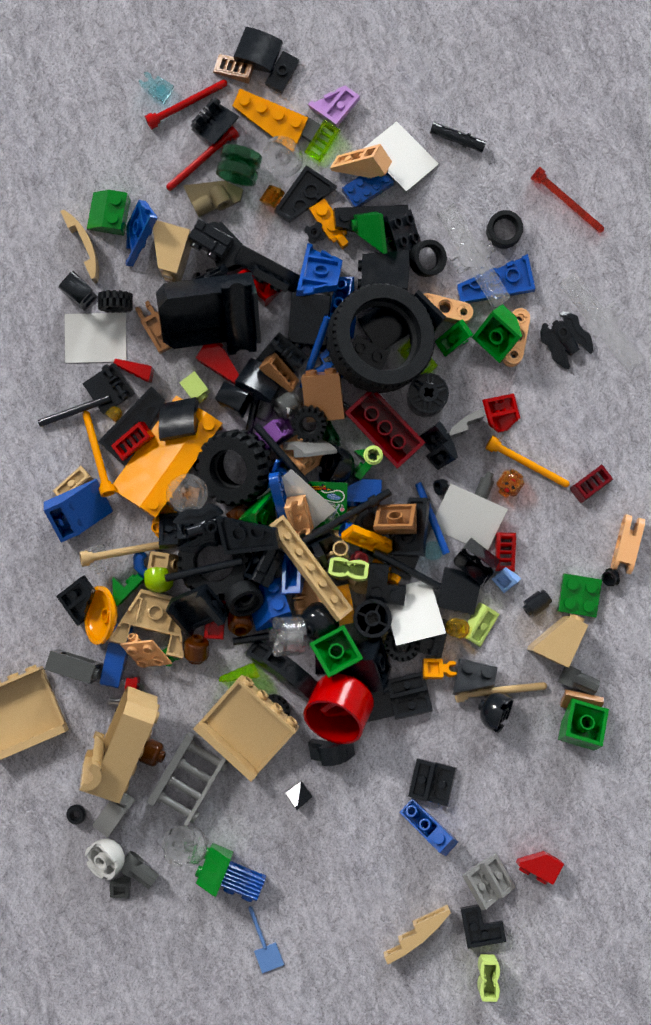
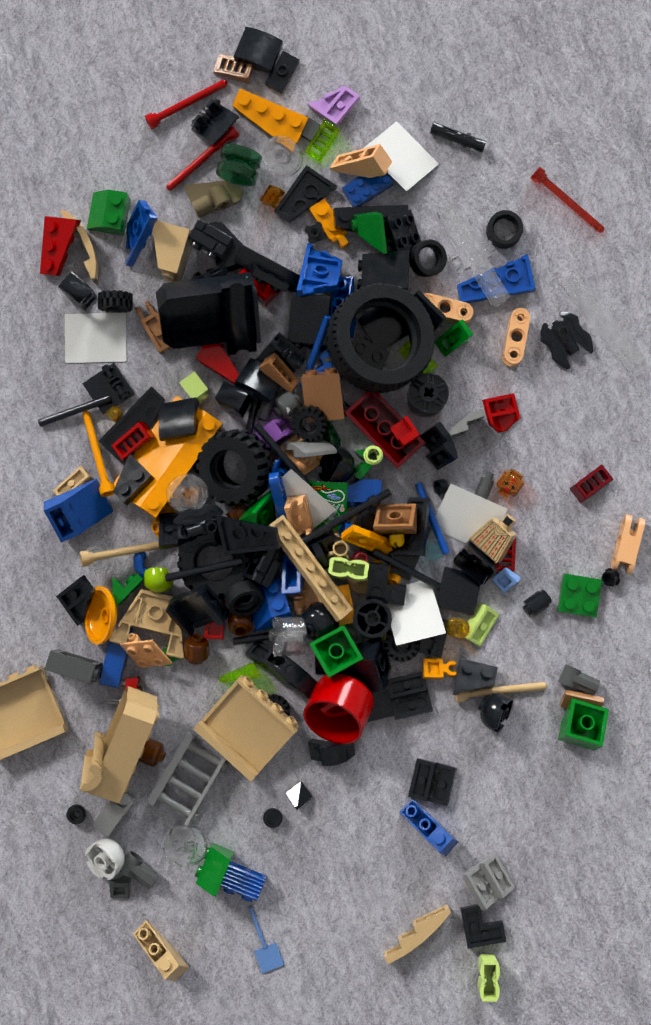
red slope [114,359,154,383] -> none
clear light blue plate [138,72,174,103] -> none
tan bracket [147,551,179,573] -> none
green slope [472,304,522,363] -> none
light orange piece [485,435,570,488] -> none
red slope [516,851,564,885] -> none
tan slope [527,614,588,668] -> none
none -> red wing [40,216,81,276]
none -> black wing [113,454,154,506]
none -> tan slope [133,920,189,981]
none -> black plate [263,808,283,828]
none -> yellow hinge [389,534,405,548]
none -> red panel [390,416,420,448]
none -> tan torso [469,514,516,563]

